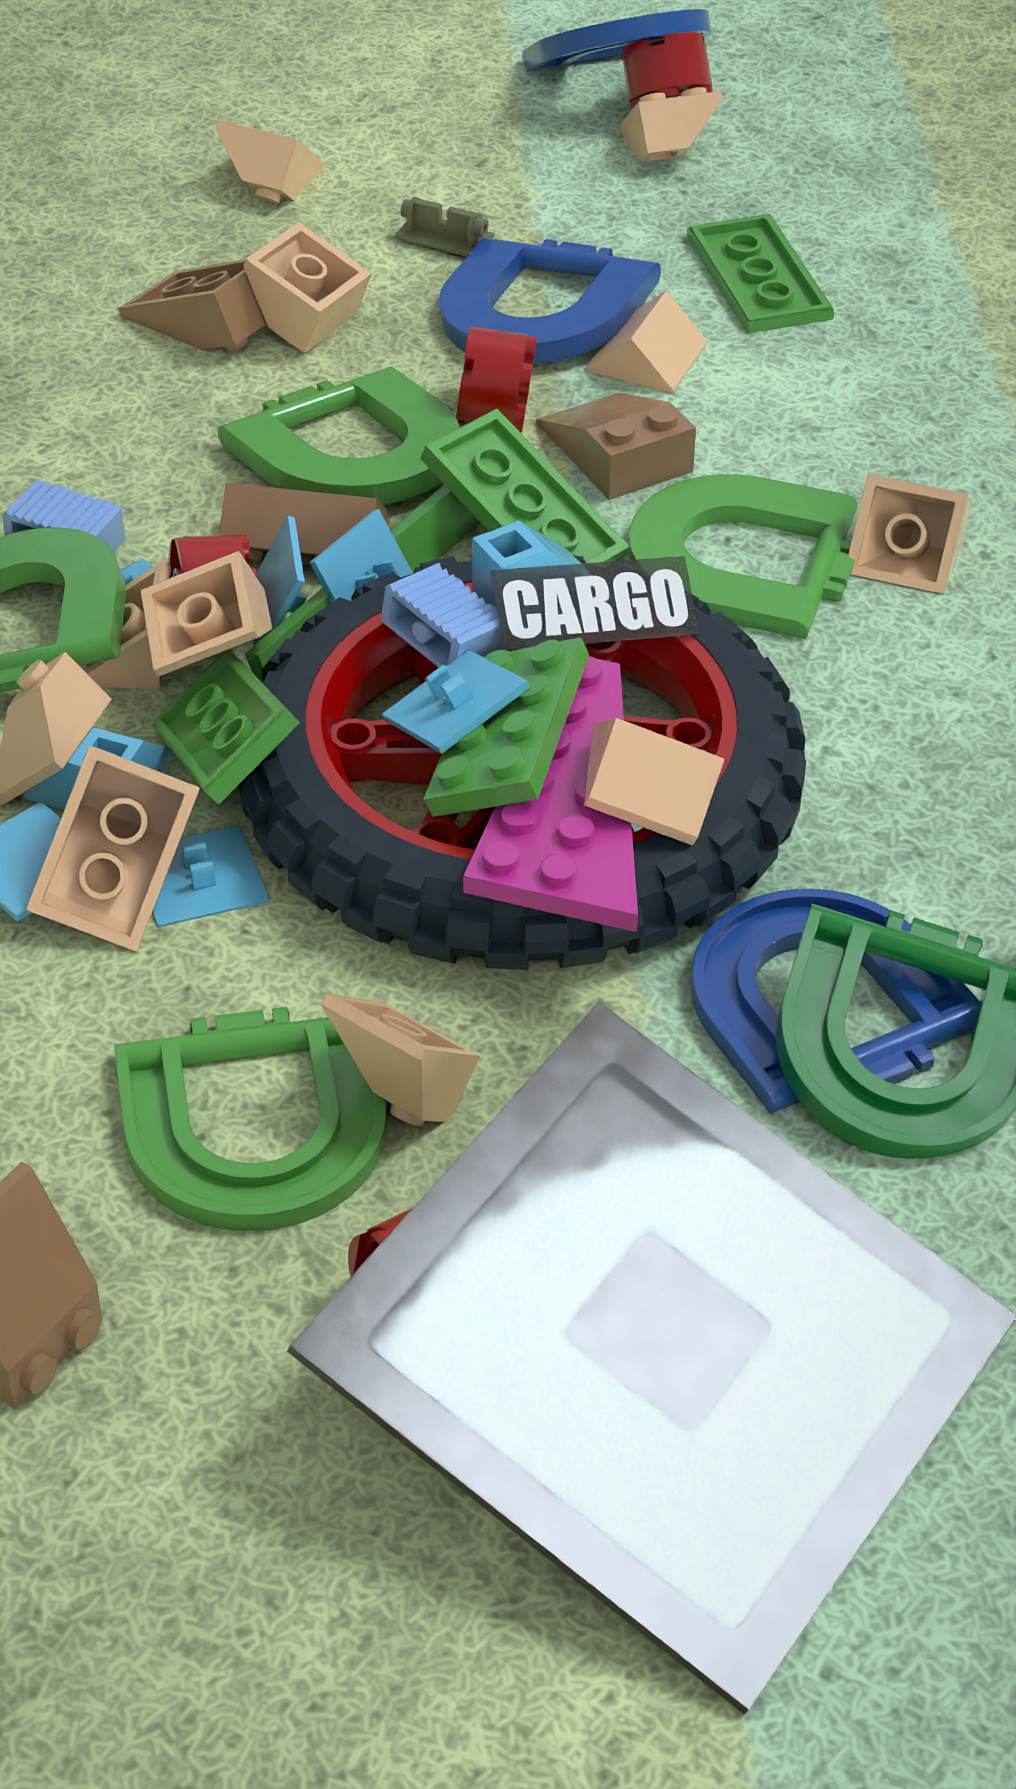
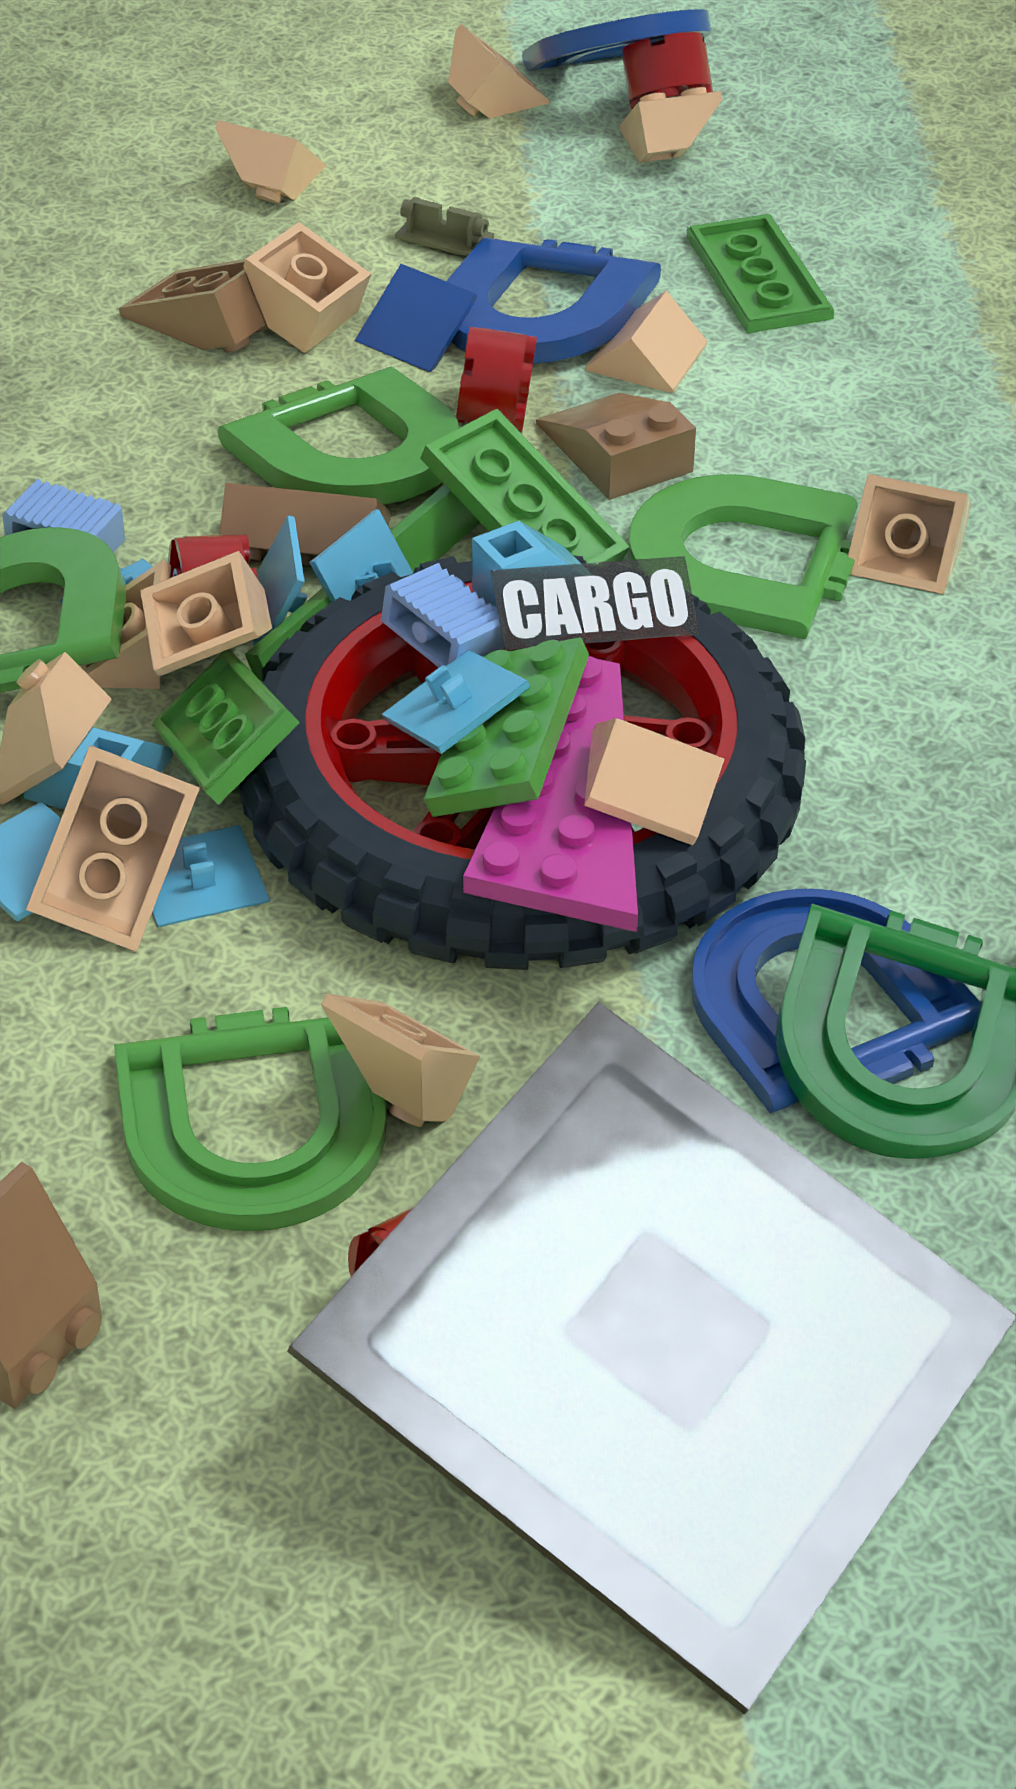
none -> blue piece [355,264,478,372]
none -> light nougat slope [448,24,551,119]

